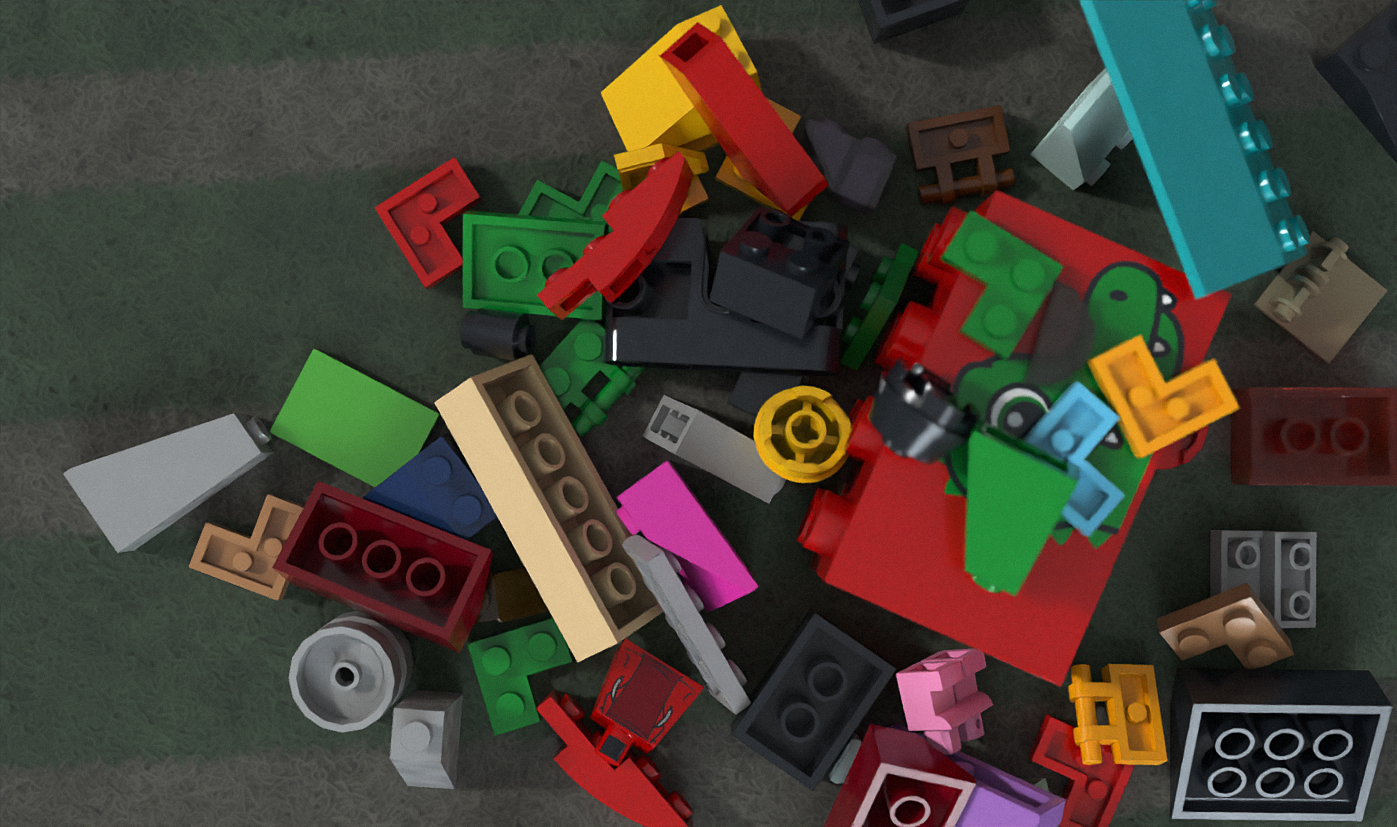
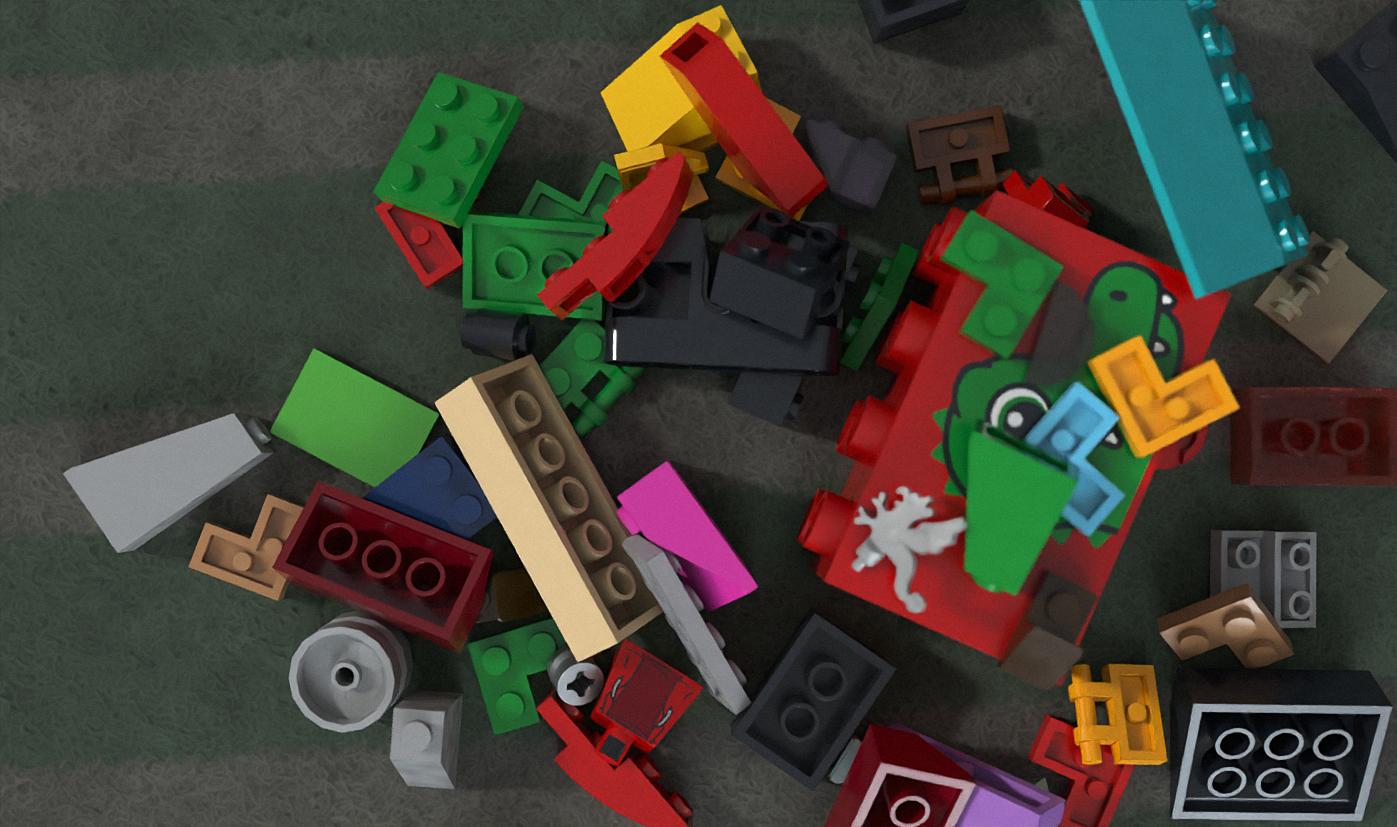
light grey slope [642,395,786,504] -> none
yellow cone [754,386,851,483] -> none
black cone [868,357,981,465] -> none
bright pink hips [896,648,993,755] -> none
light aqua slope [1030,68,1133,190] -> none
none -> green plate [373,72,524,229]
none -> flat silver wheel [547,645,604,706]
none -> light grey piece [852,486,968,613]
none -> dark brown slope [997,570,1098,692]
none -> red slope [1003,170,1094,229]

